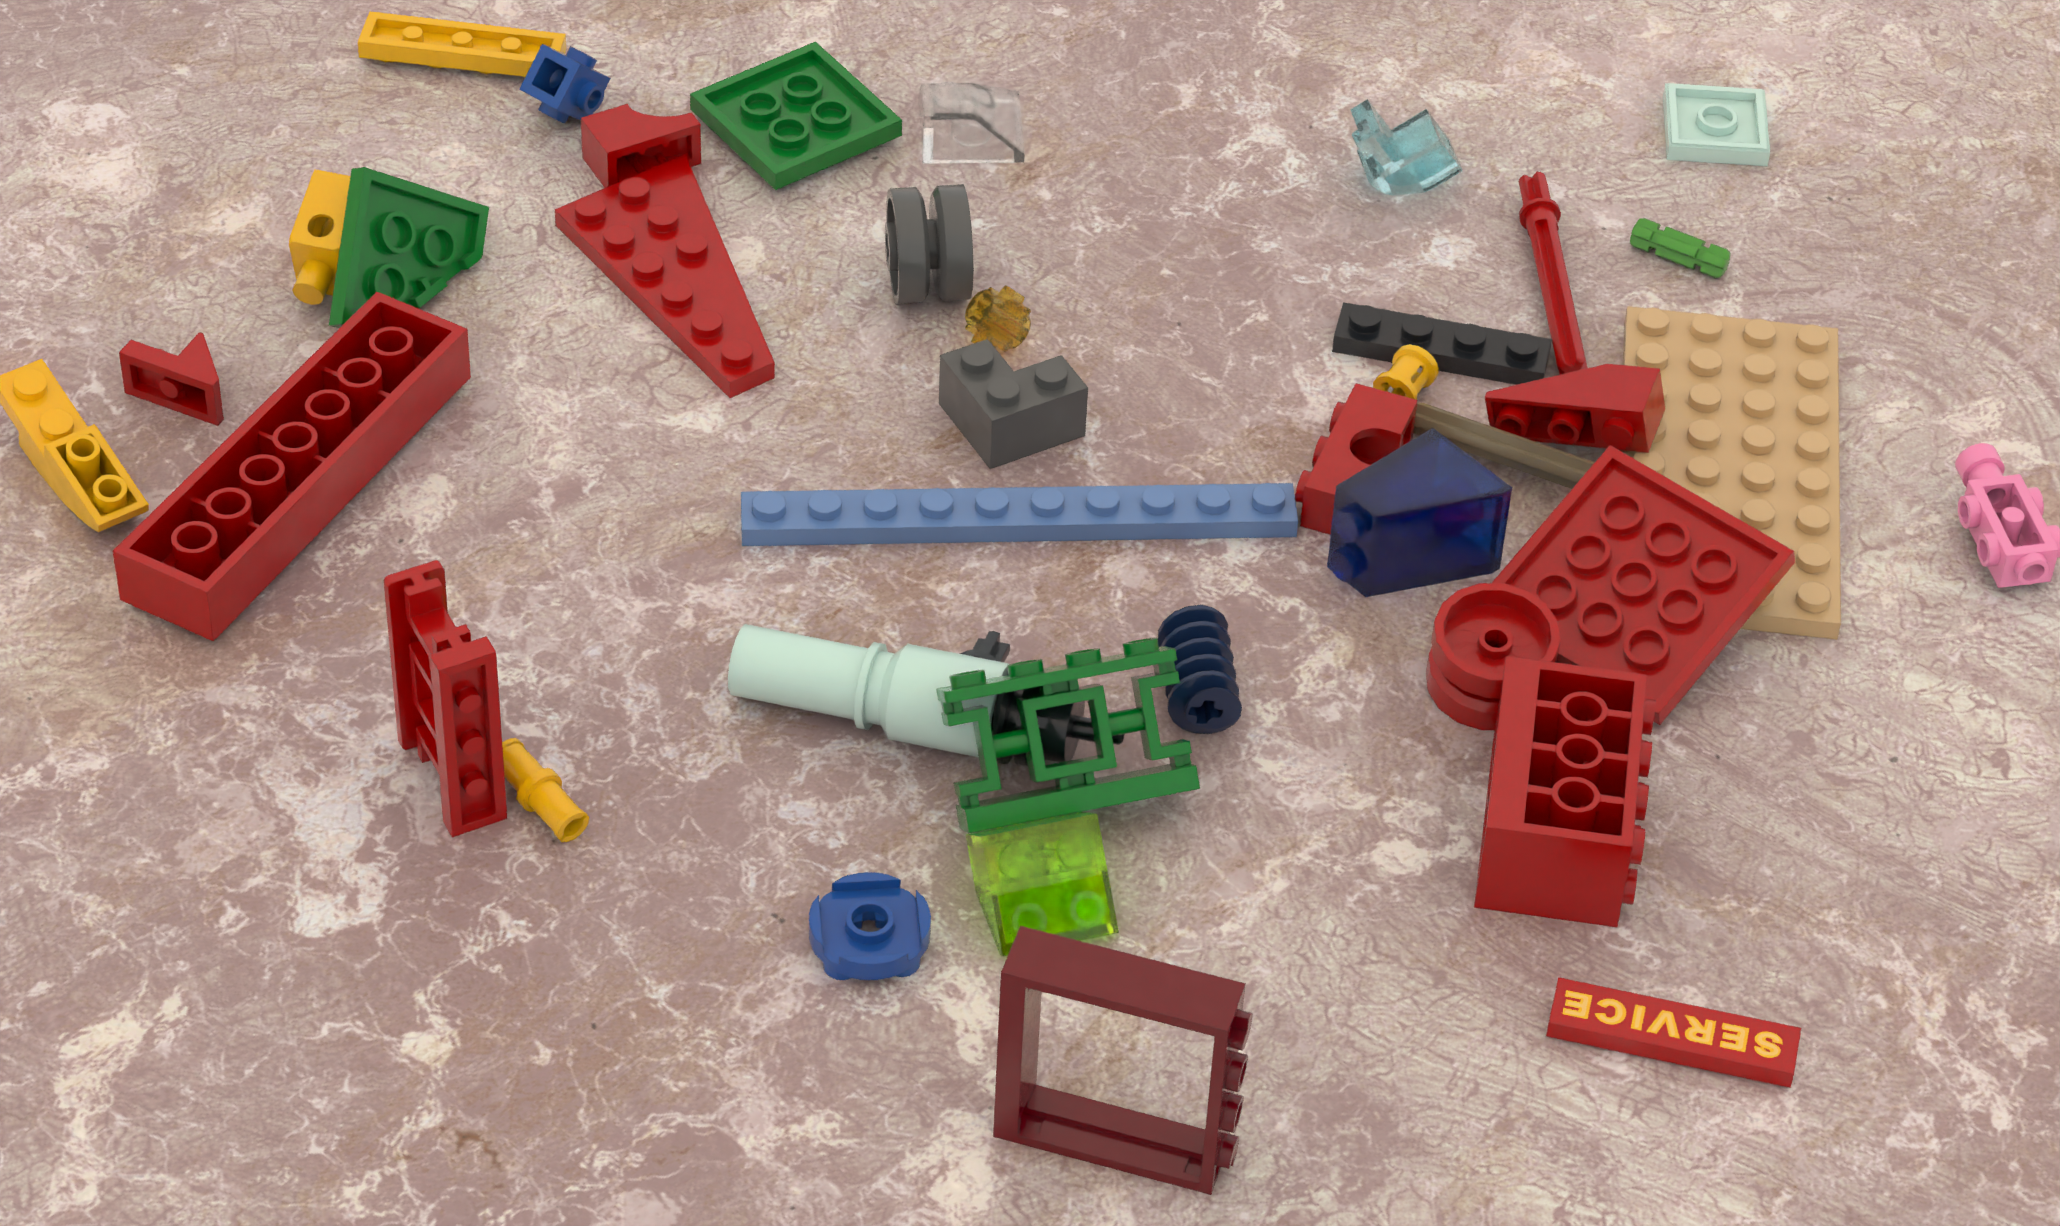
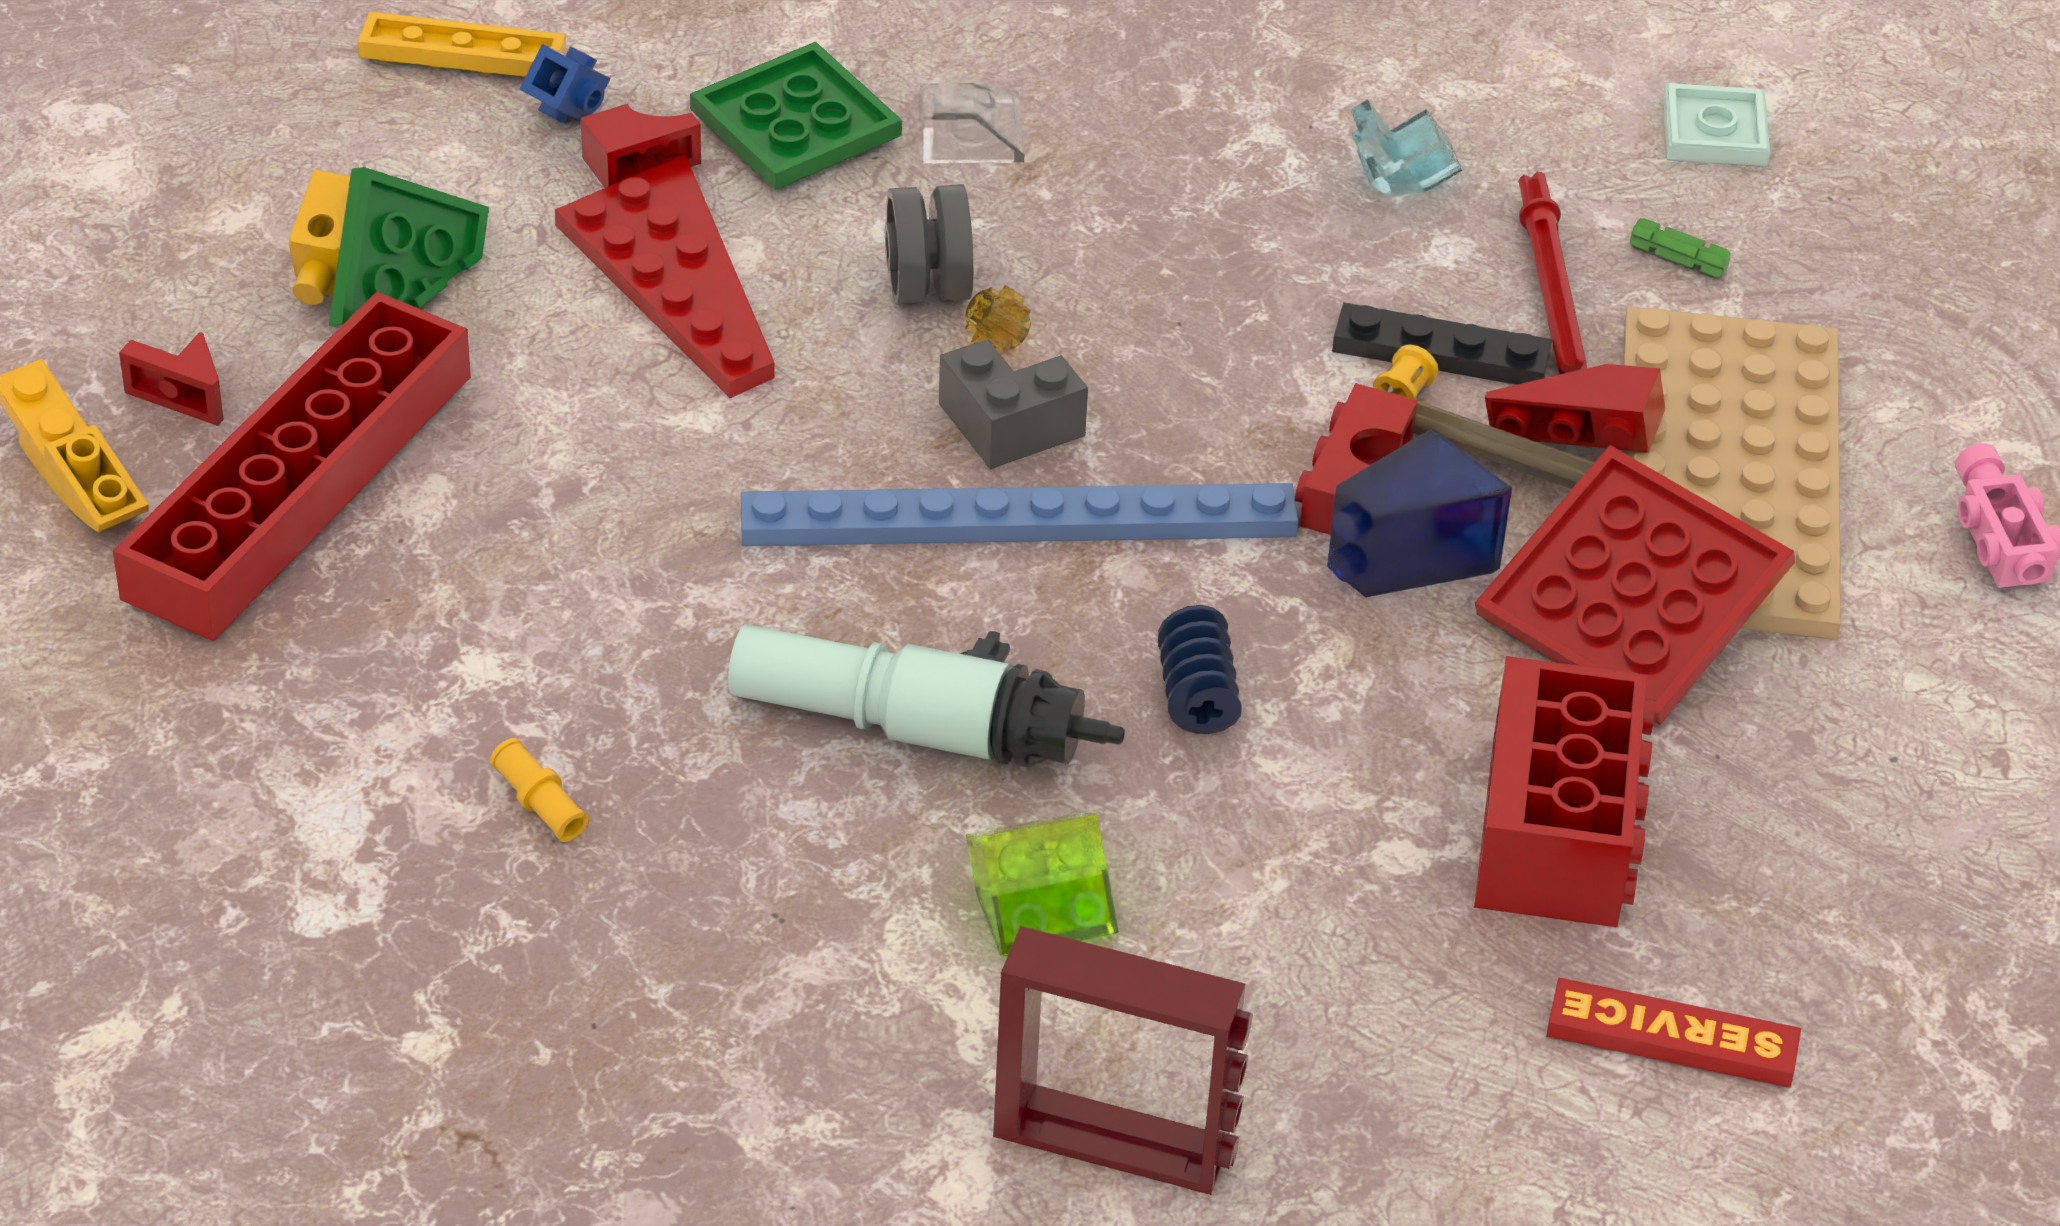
red fence [384,560,507,838] -> none
blue plate [809,872,931,980] -> none
green fence [936,638,1200,833] -> none
red wheel [1426,583,1561,730] -> none

